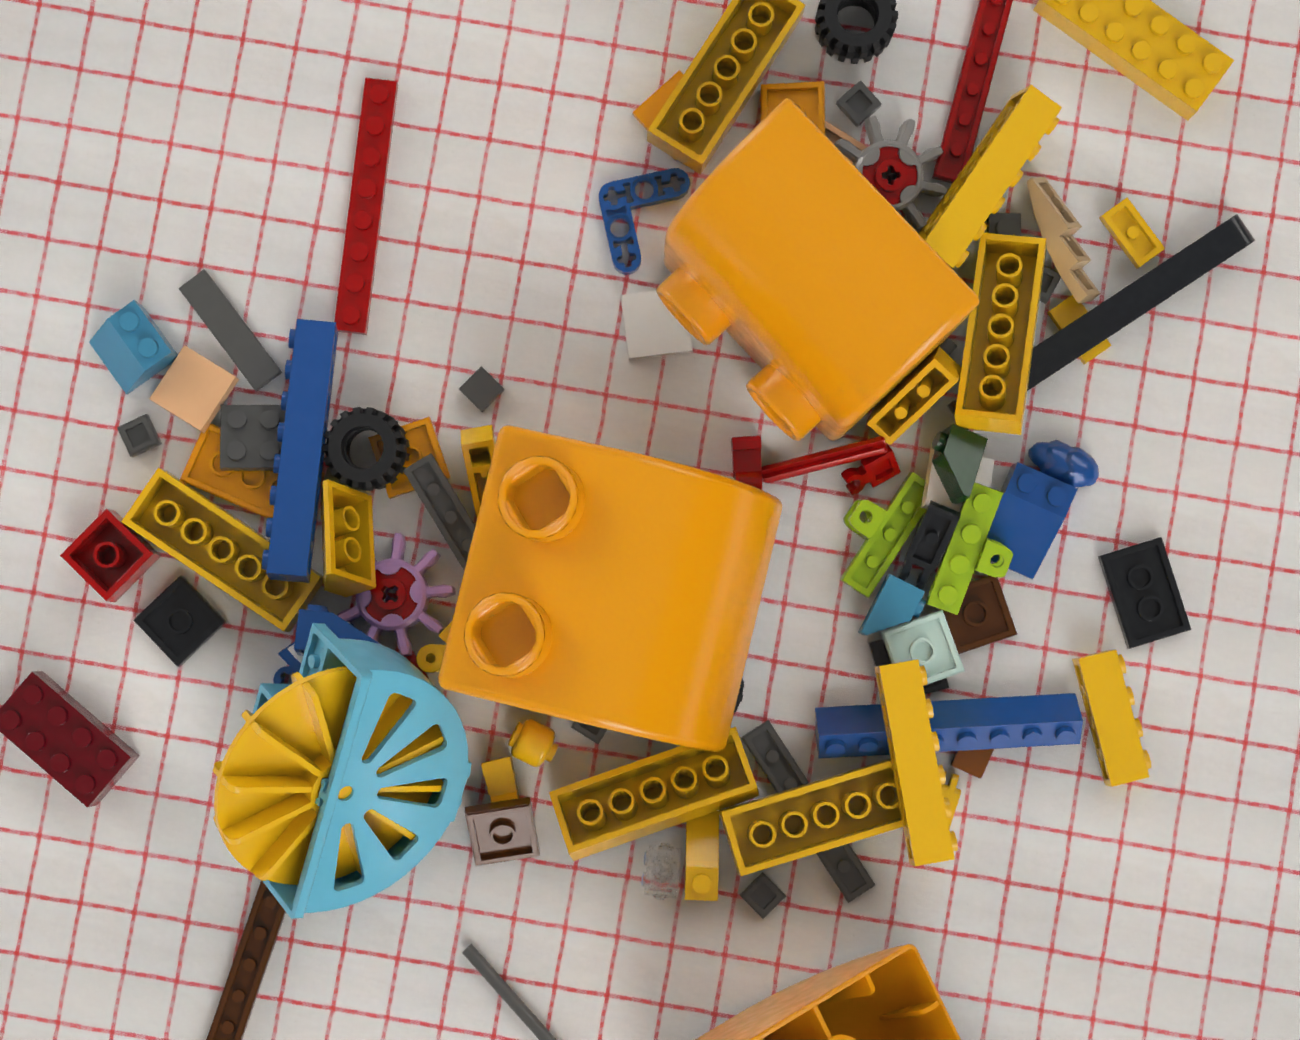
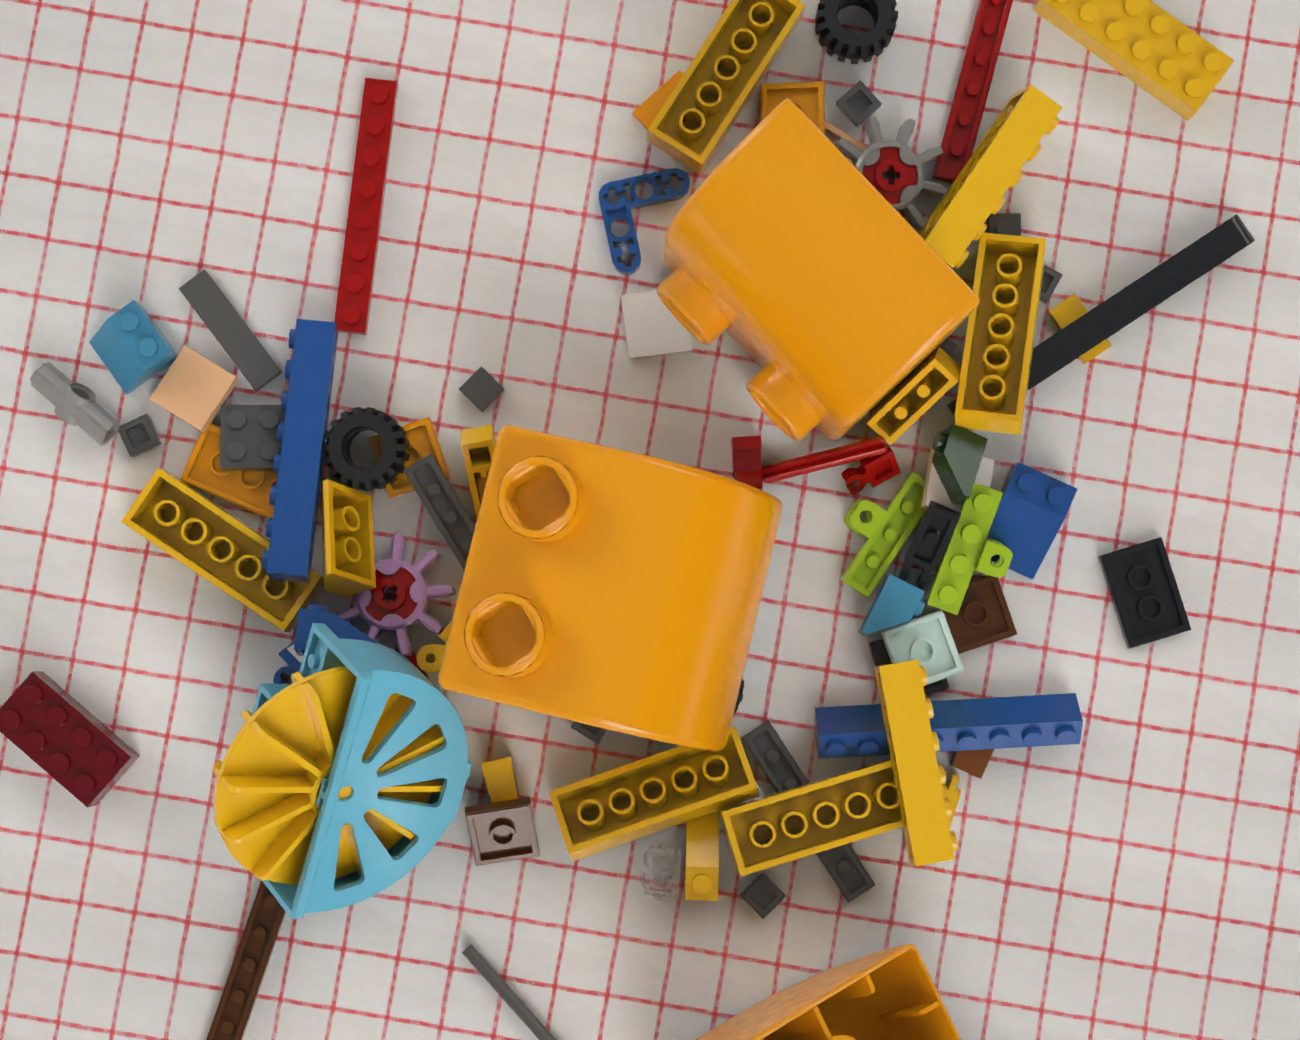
red brick [60,508,161,602] -> none
black tile [133,575,227,667] -> none
yellow head [508,719,559,767] -> none
tan slope [1027,177,1101,303] -> none
blue arm [1028,440,1099,487] -> none
yellow brick [1072,649,1152,787] -> none
yellow plate [1099,197,1165,269] -> none
none -> light grey piece [30,362,120,445]

